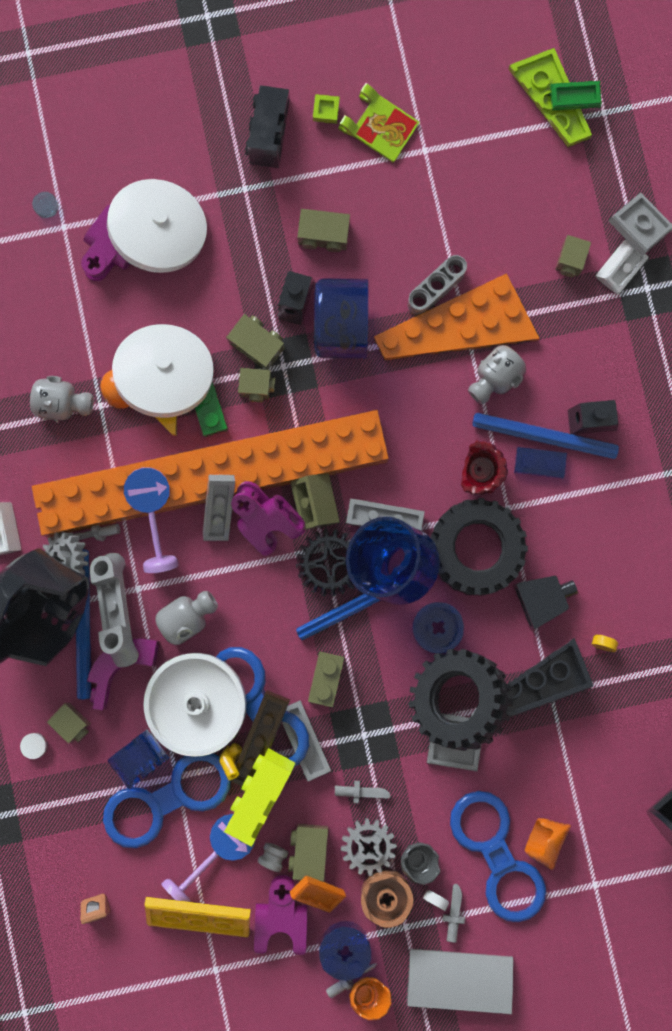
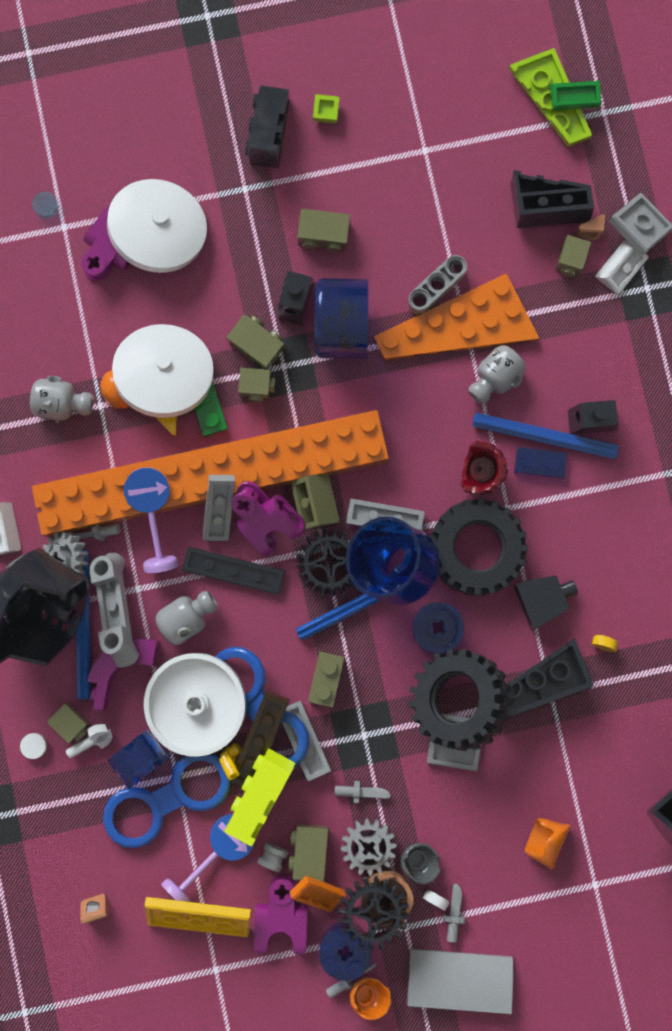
flag [338,84,420,163] -> none
blue bar [450,791,546,922] -> none
none -> white bar [66,724,113,758]
none -> black tile [182,546,285,595]
none -> black gear [338,876,409,950]
none -> black wedge [510,170,594,228]
none -> nougat slope [575,214,605,240]

